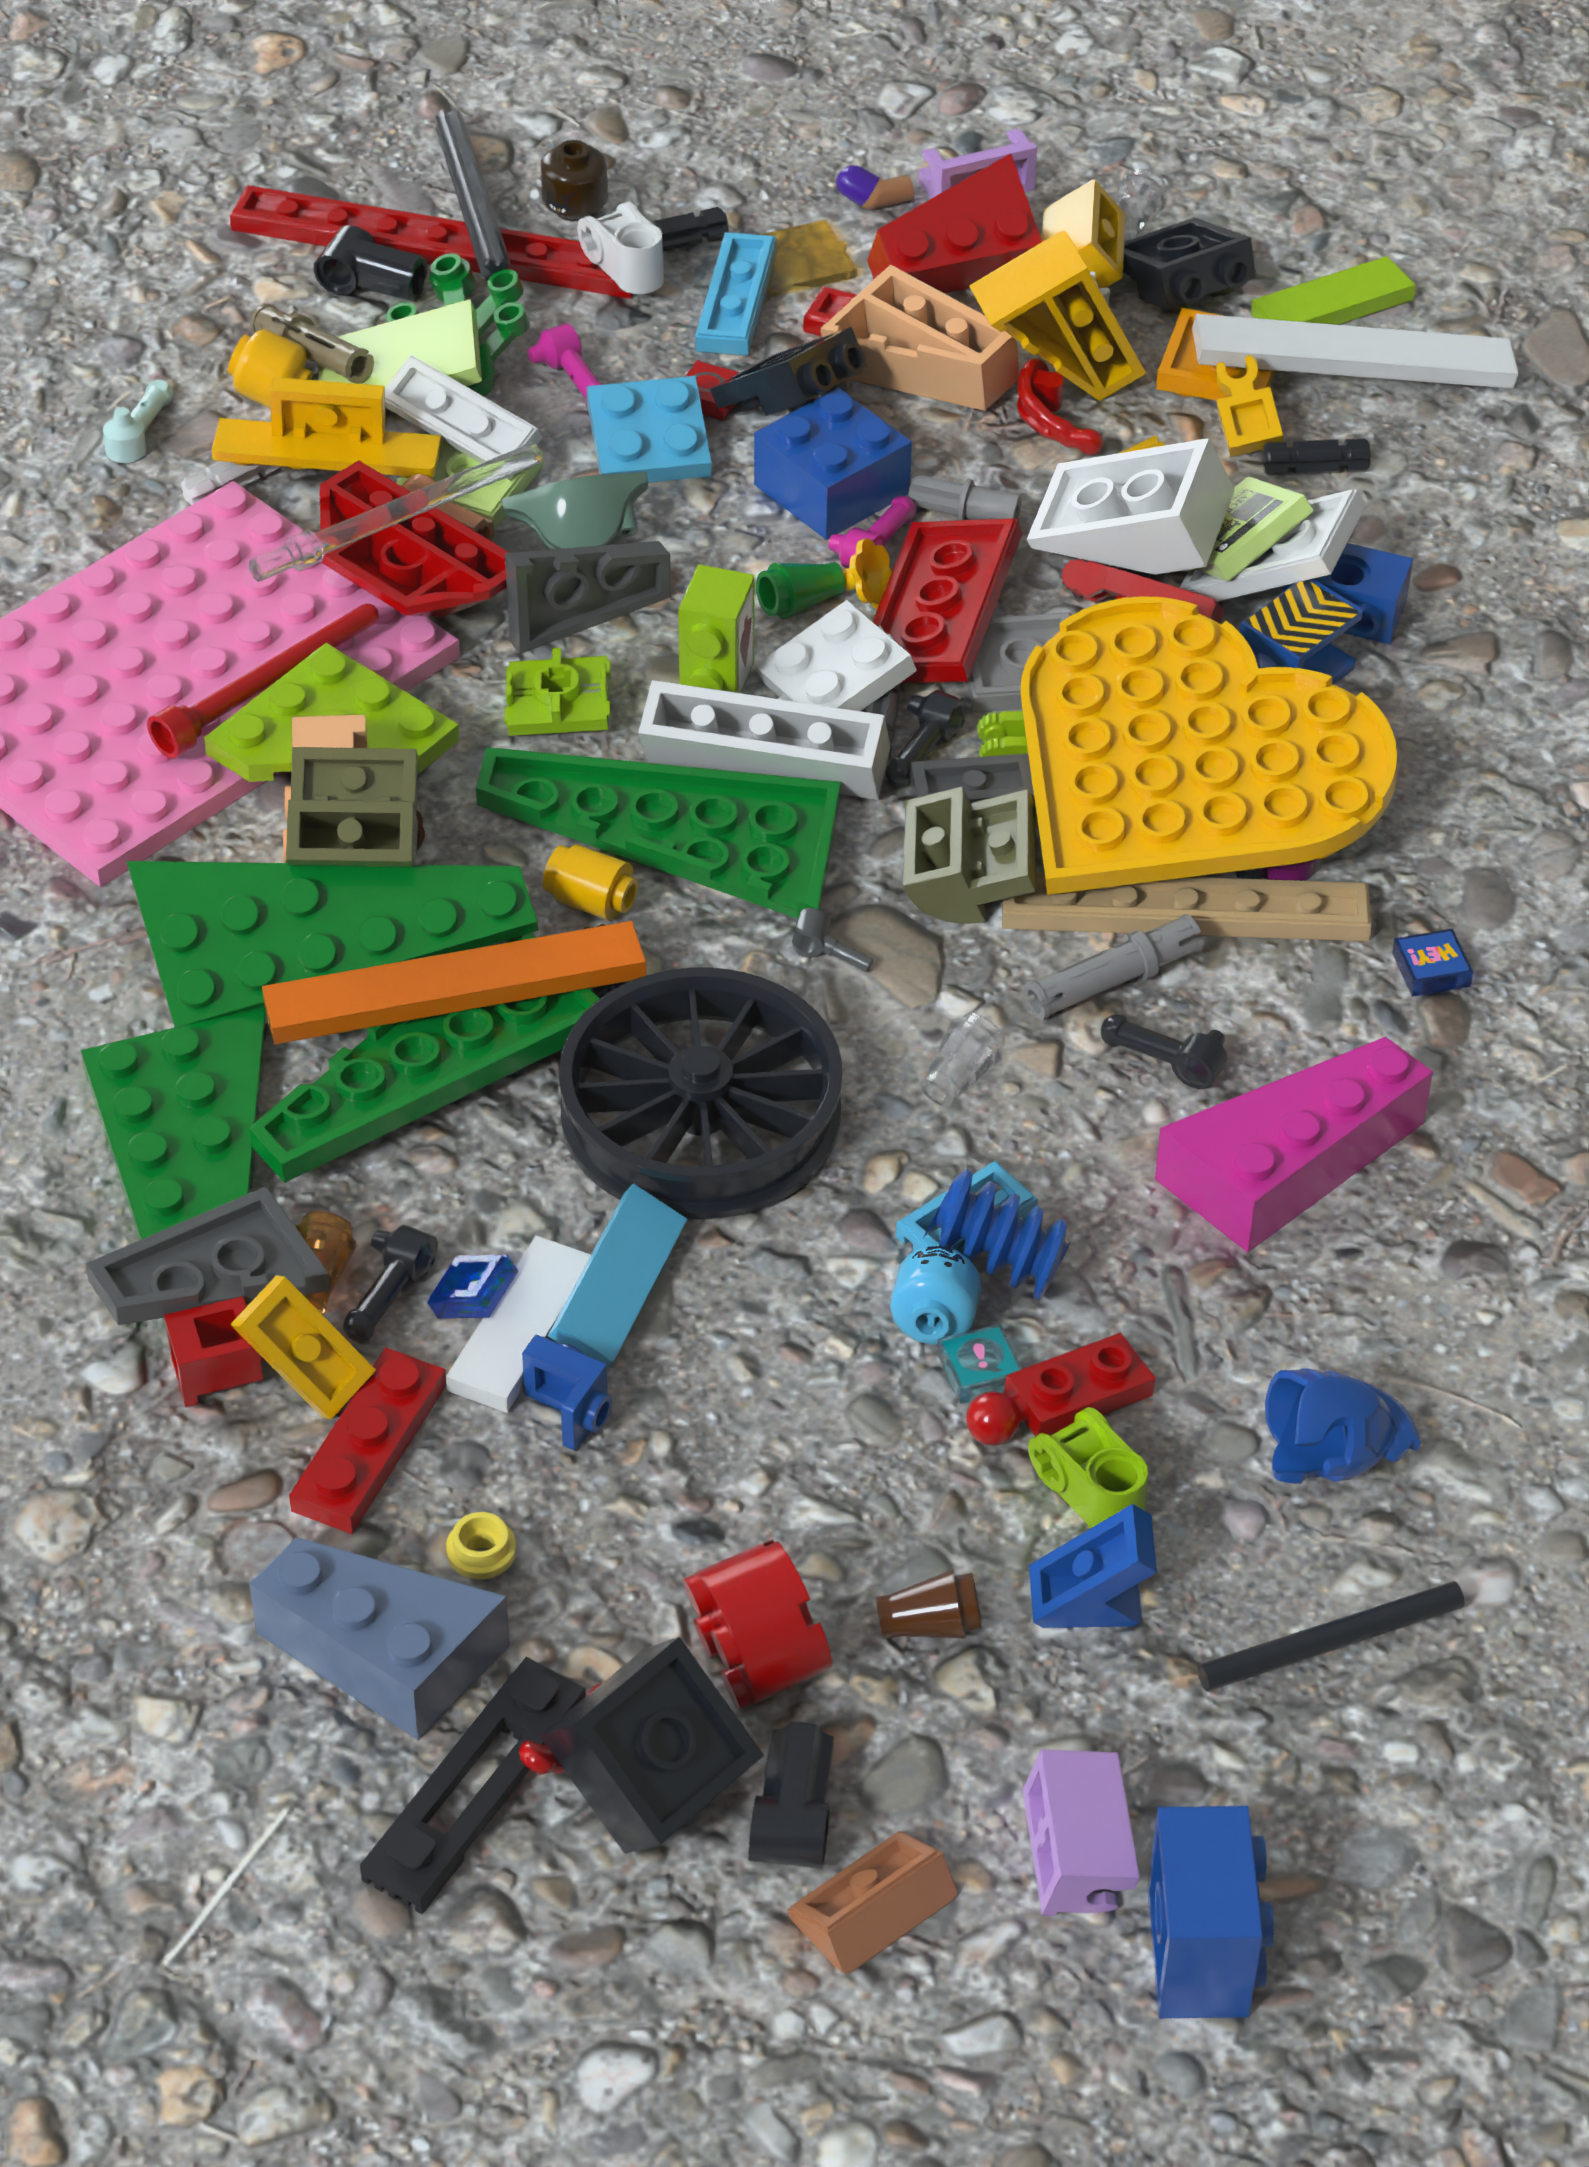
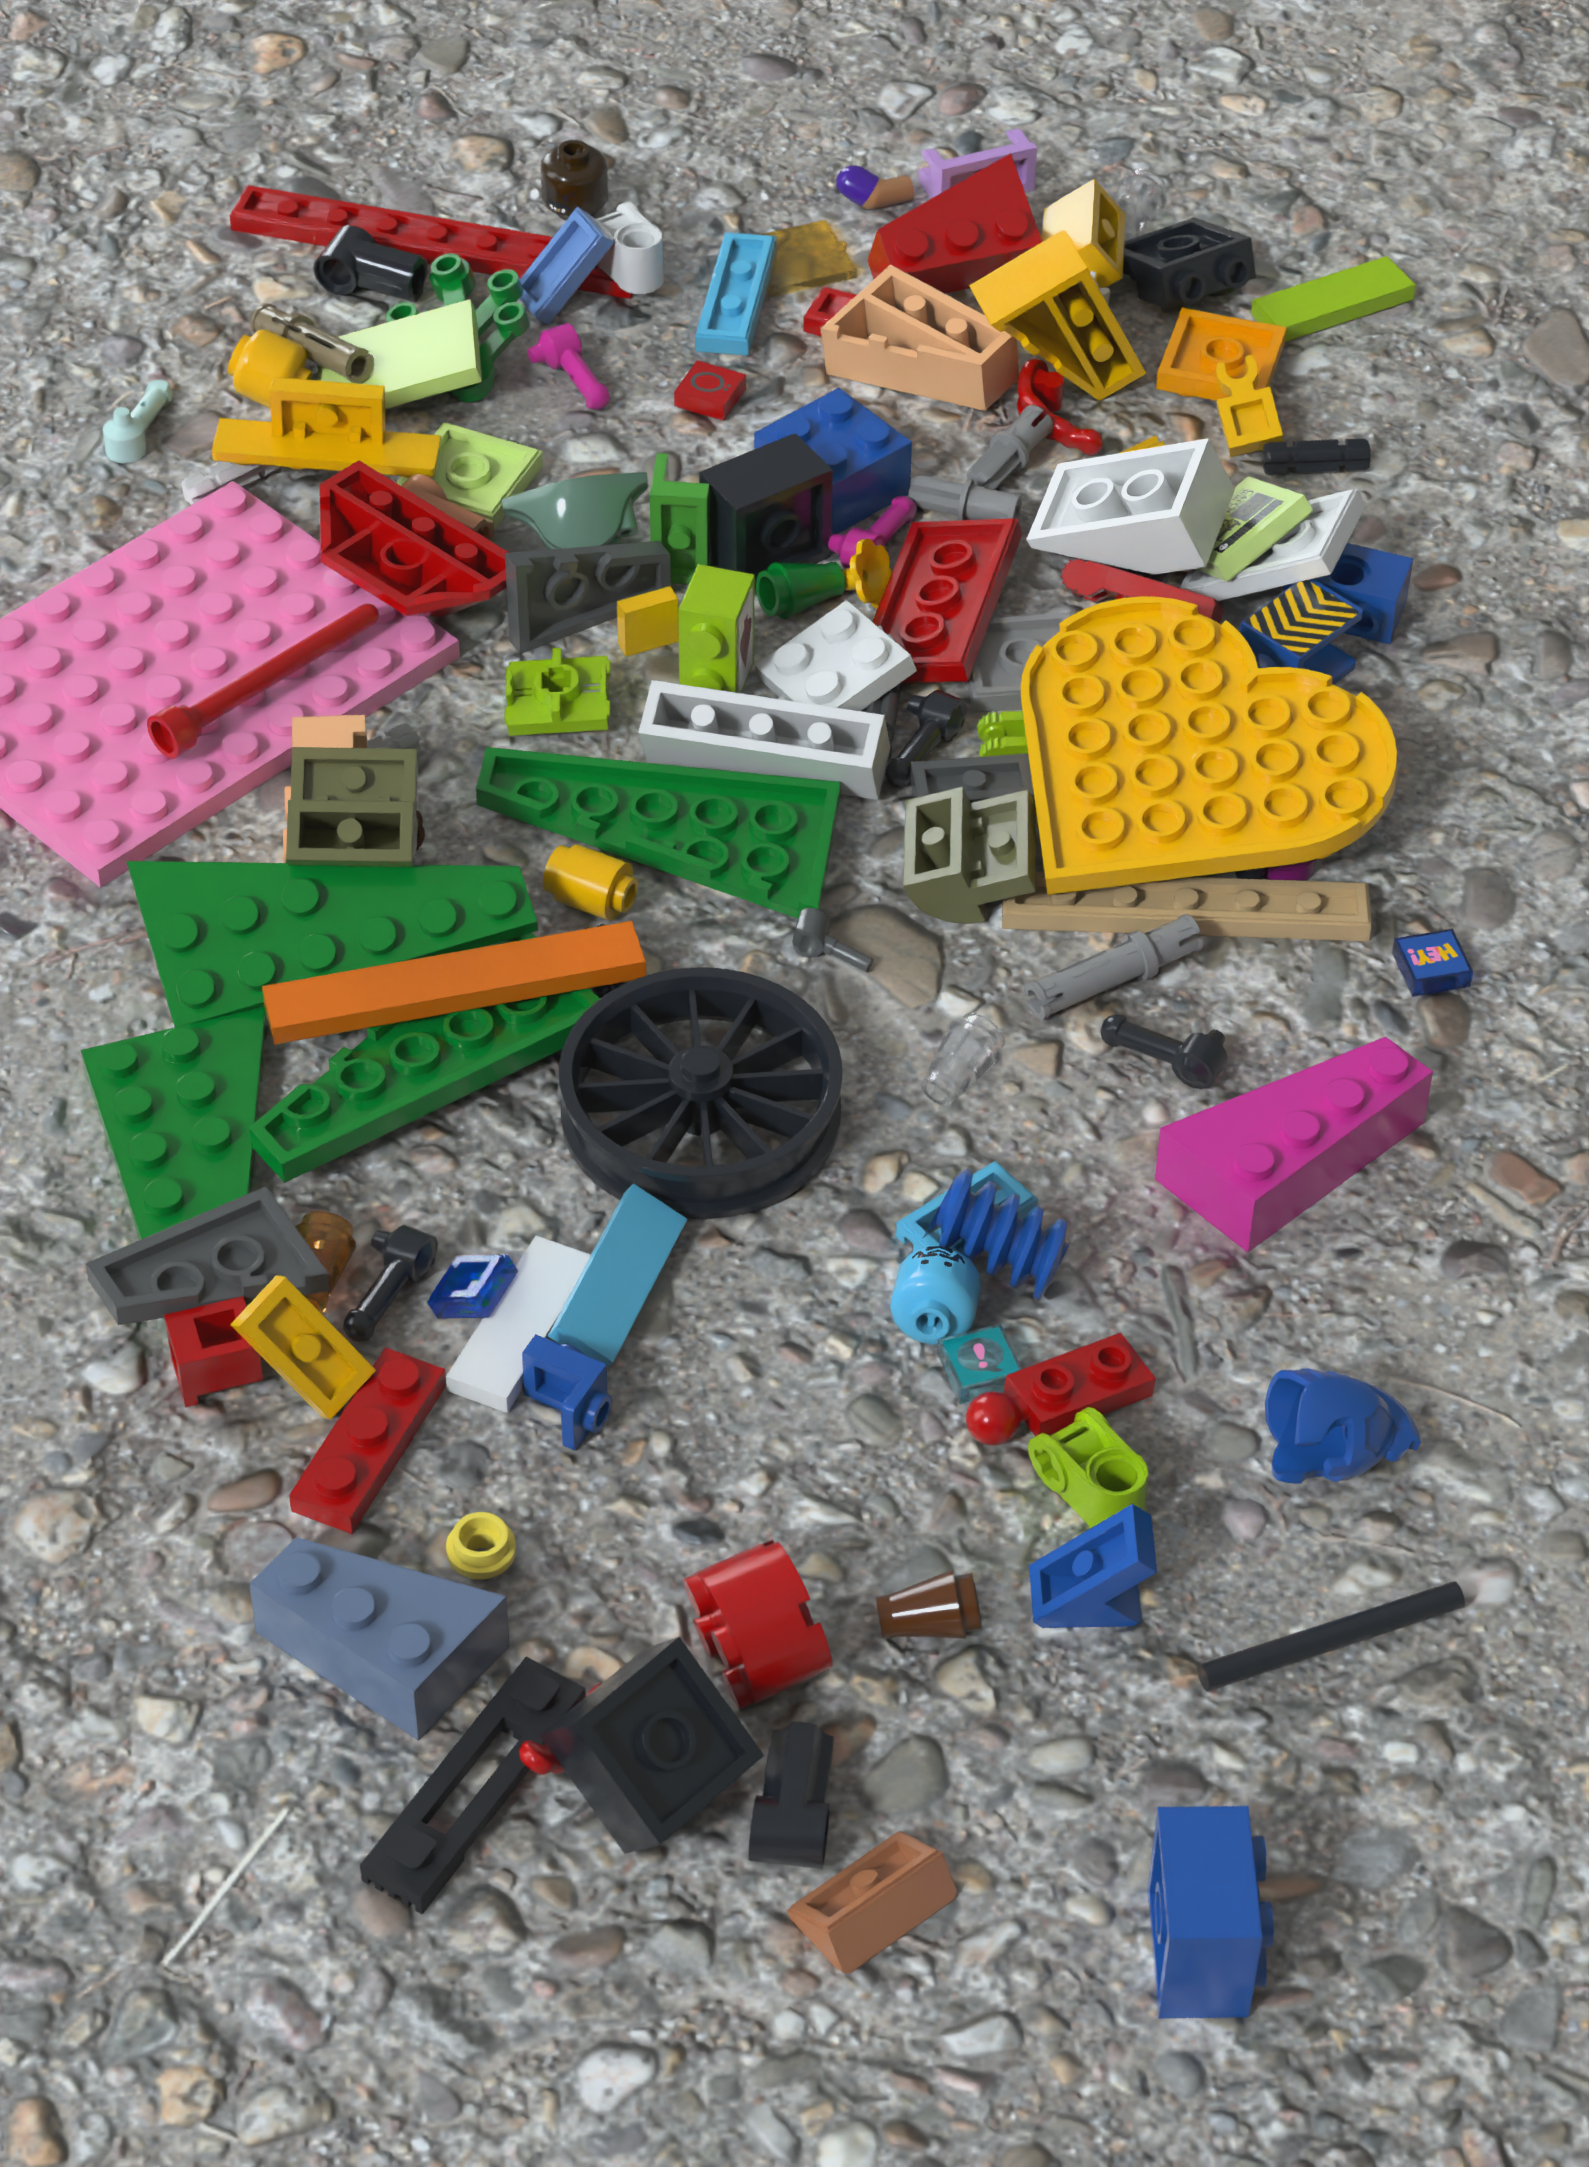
lime plate [204,643,459,782] -> none
clear bar [249,442,542,582] -> none
white tile [385,355,543,480] -> none
black axle [435,109,510,282] -> none
medium azure plate [587,376,712,483] -> none
black axle [653,207,729,251] -> none
black plate [710,327,868,416] -> none
lavender hinge [1022,1749,1140,1916] -> none
white tile [1192,314,1518,388] -> none
none -> medium blue tile [520,207,614,325]
none -> yellow tile [617,586,679,657]
none -> bright green panel [650,453,710,585]
none -> black container [699,433,833,589]
none -> light grey axle [967,405,1053,490]

